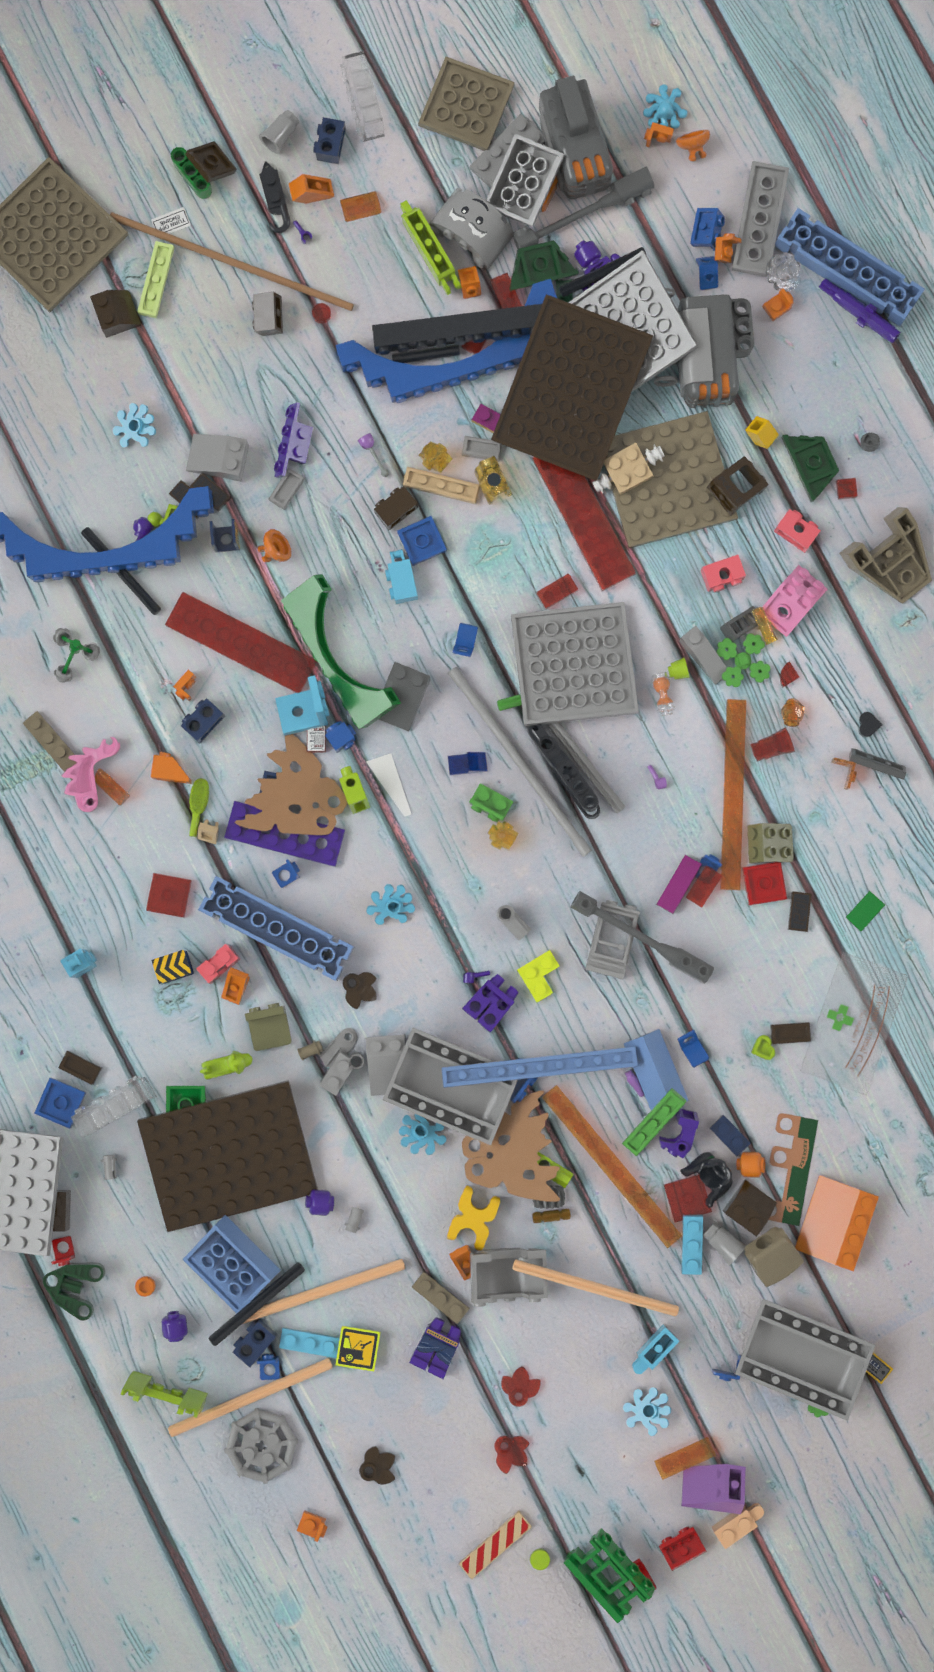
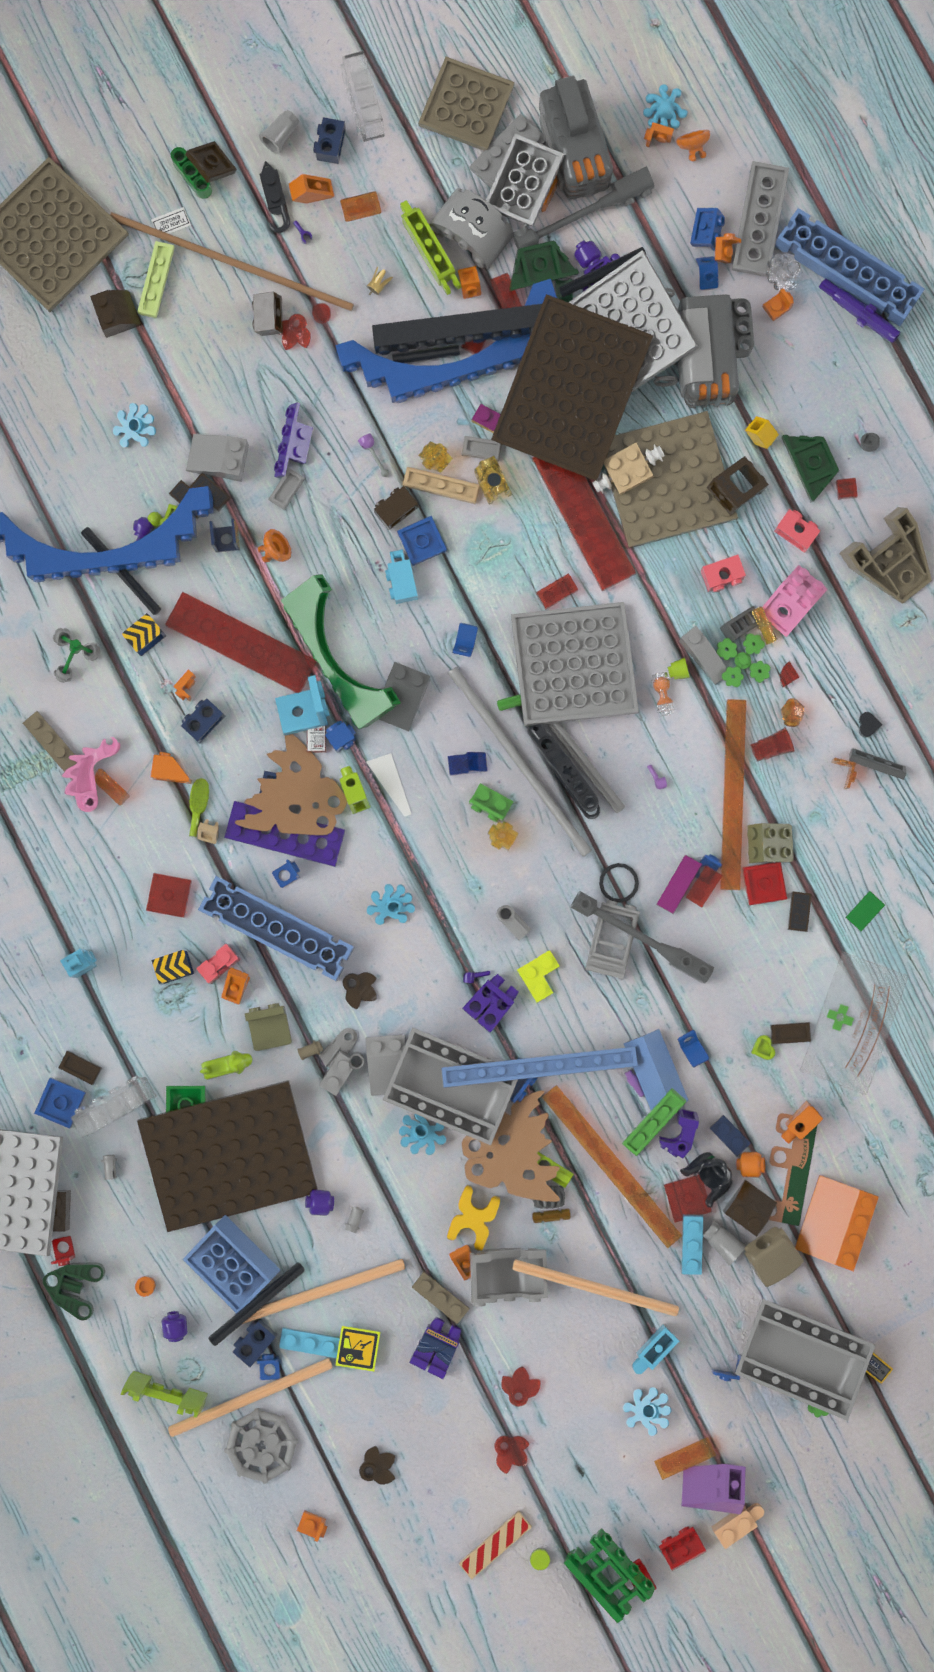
none -> piece [122,613,166,656]
none -> clear red plate [279,314,311,350]
none -> pearl gold piece [367,267,393,295]
none -> black piece [599,863,639,903]
none -> orange torso [781,1100,823,1144]

